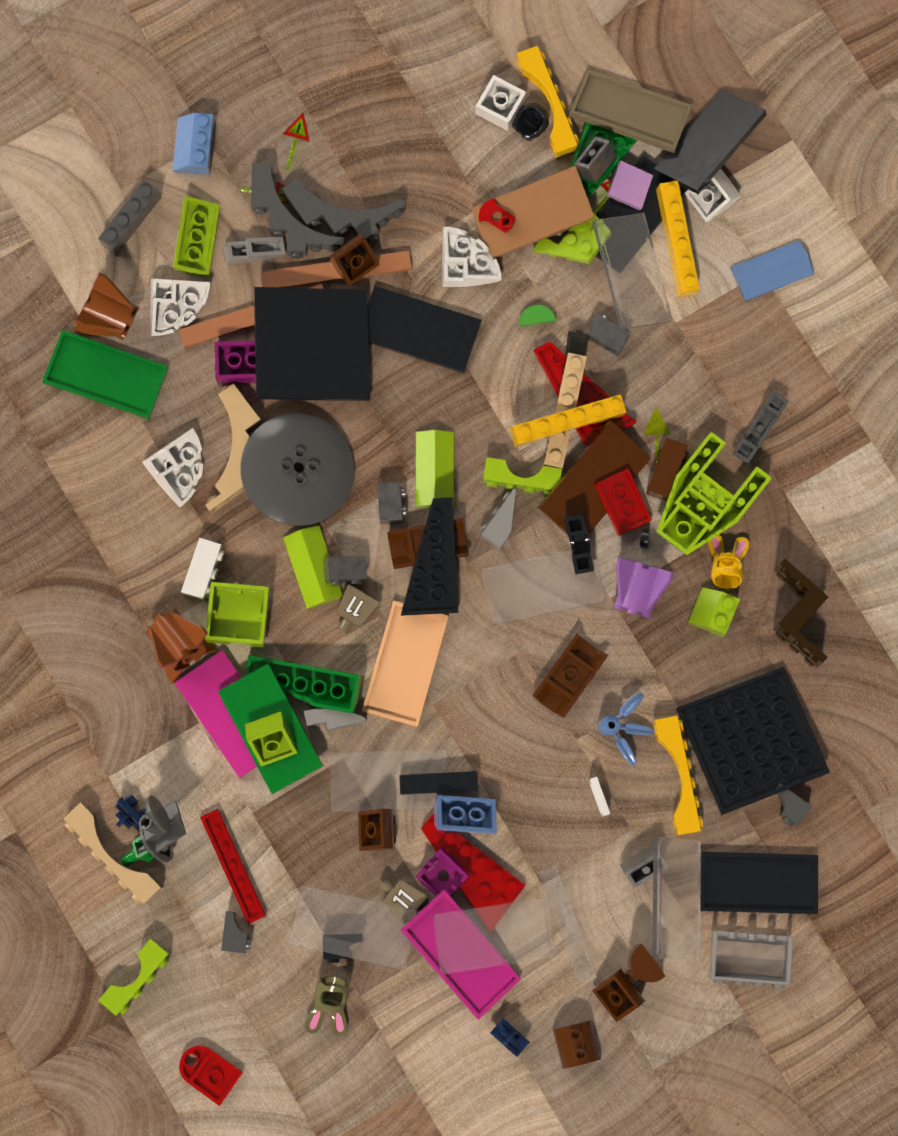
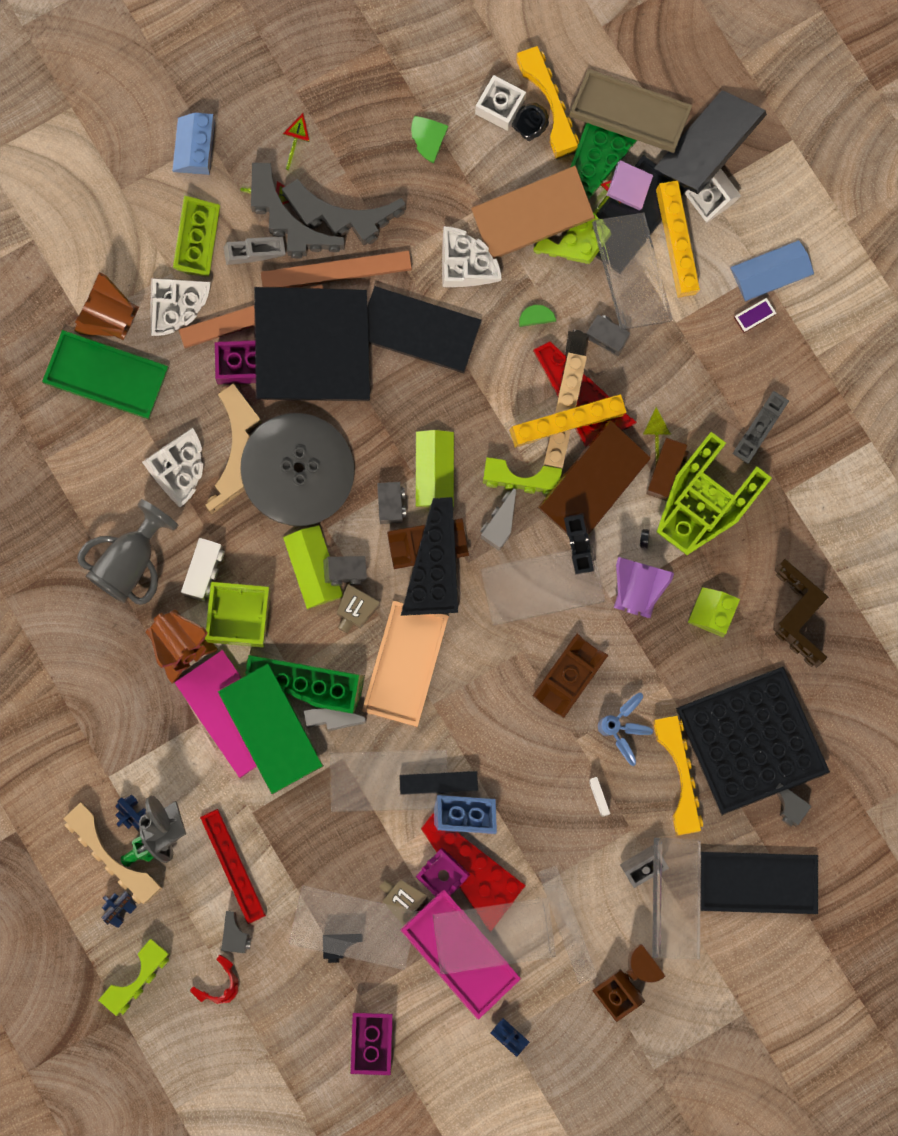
dark grey brick [98,180,161,255] -> none
red tile [179,1046,243,1106] -> none
lime slope [245,712,297,766] -> none
olive piece [305,976,349,1036] -> none
reddish brown brick [329,234,380,286] -> none
reddish brown brick [358,809,396,851] -> none
red piece [479,198,516,233] -> none
reddish brown brick [553,1020,601,1069] -> none
flat silver brick [574,136,616,183] -> none
red tile [594,468,652,536] -> none
yellow piece [708,535,749,589] -> none
clear window [709,930,793,988] -> none
none -> dark grey piece [77,499,179,605]
none -> dark blue hips [101,891,137,928]
none -> red helmet [190,955,239,1004]
none -> magenta brick [350,1013,393,1075]
none -> bright green brick [411,116,448,163]
none -> tile [734,298,776,333]

